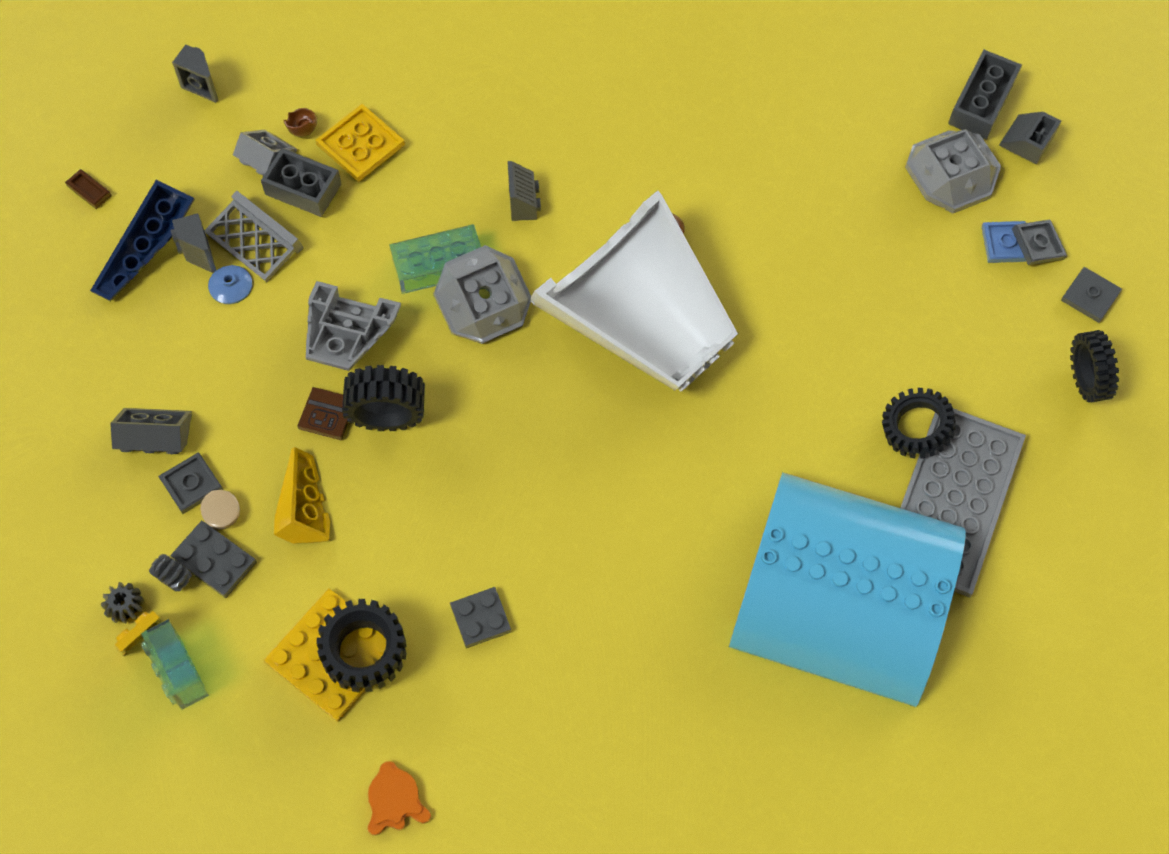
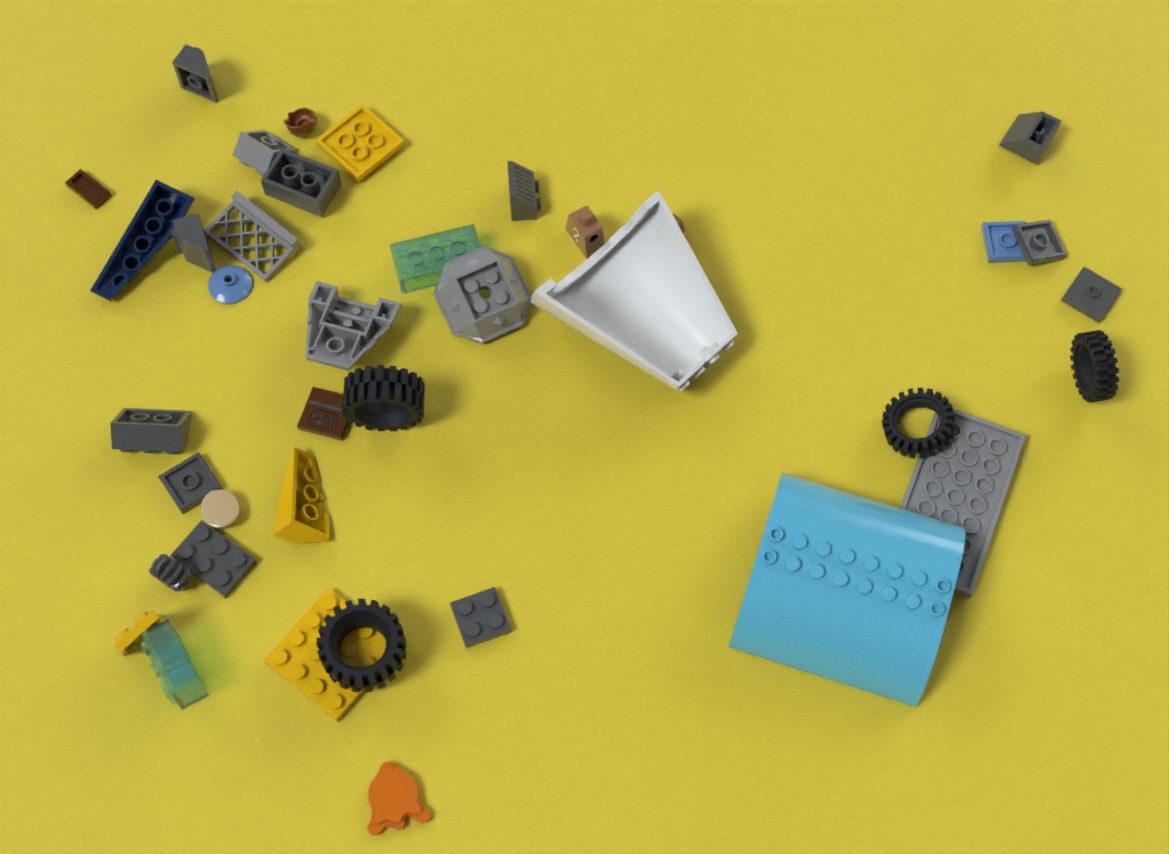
dark grey gear [101,582,144,624] -> none
light grey piece [905,129,1001,214] -> none
dark grey brick [948,49,1022,140] -> none
none -> medium nougat torso [566,206,605,259]

